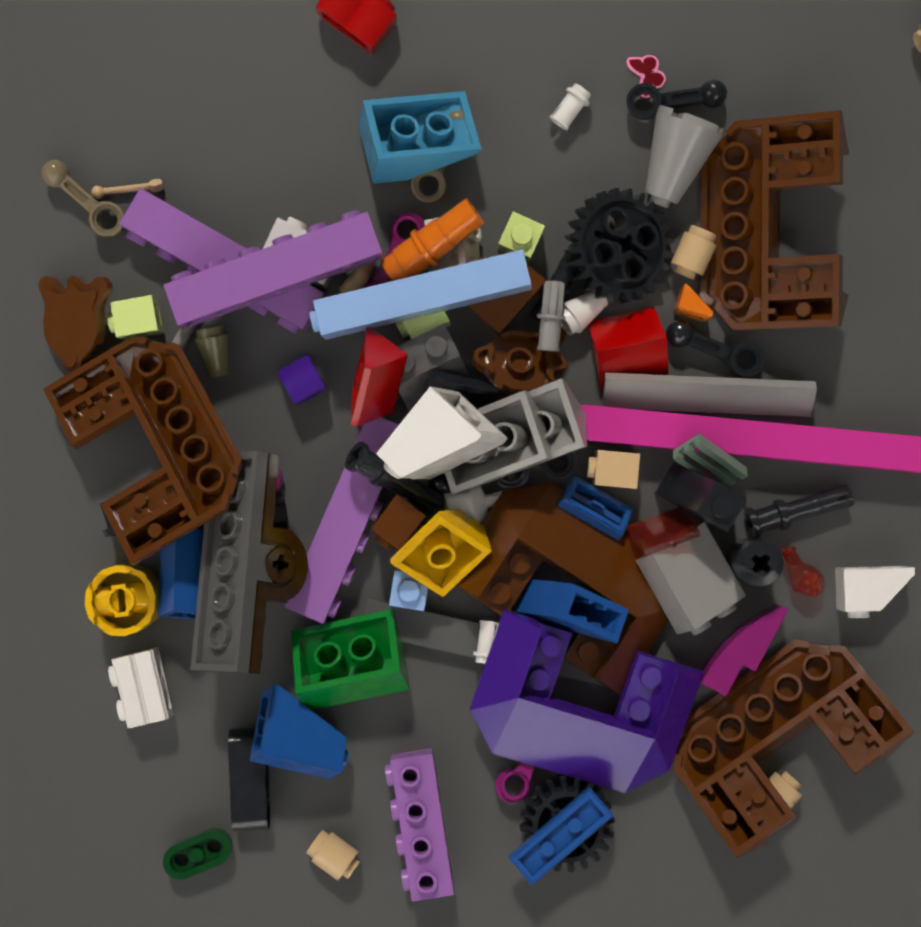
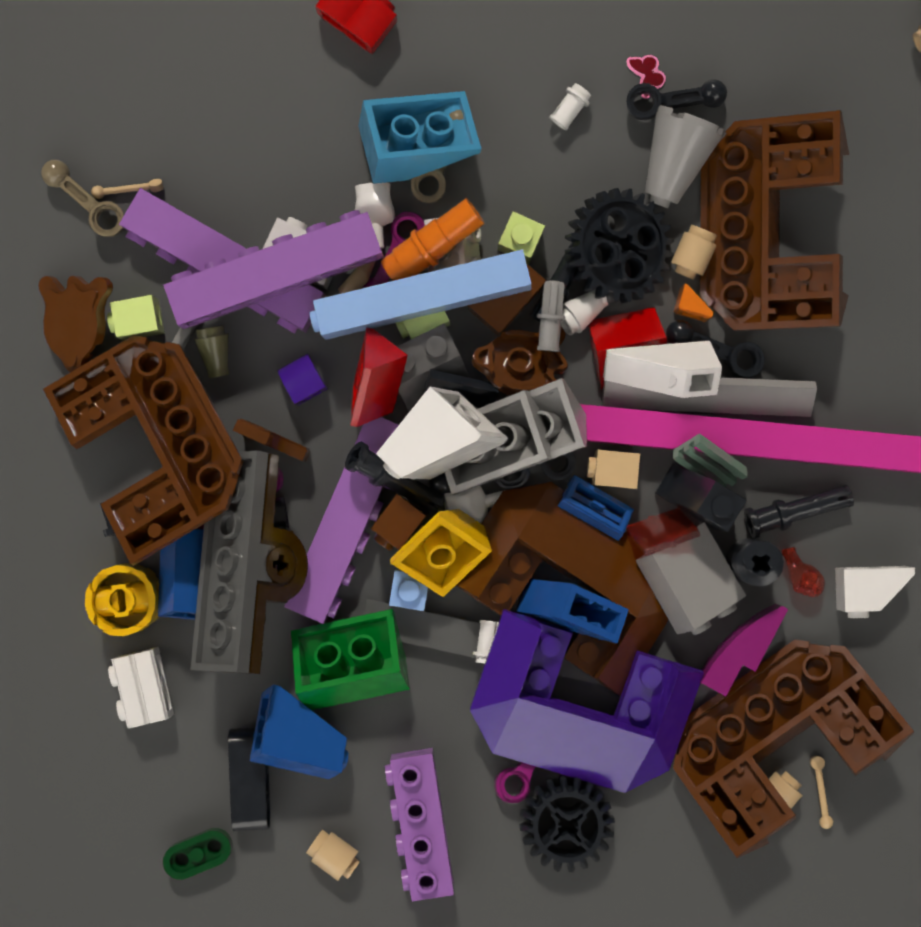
blue tile [508,786,614,885] -> none
none -> reddish brown tile [233,418,311,462]
none -> white piece [355,182,395,249]
none -> white slope [603,341,722,398]
none -> tan hinge [810,755,833,829]

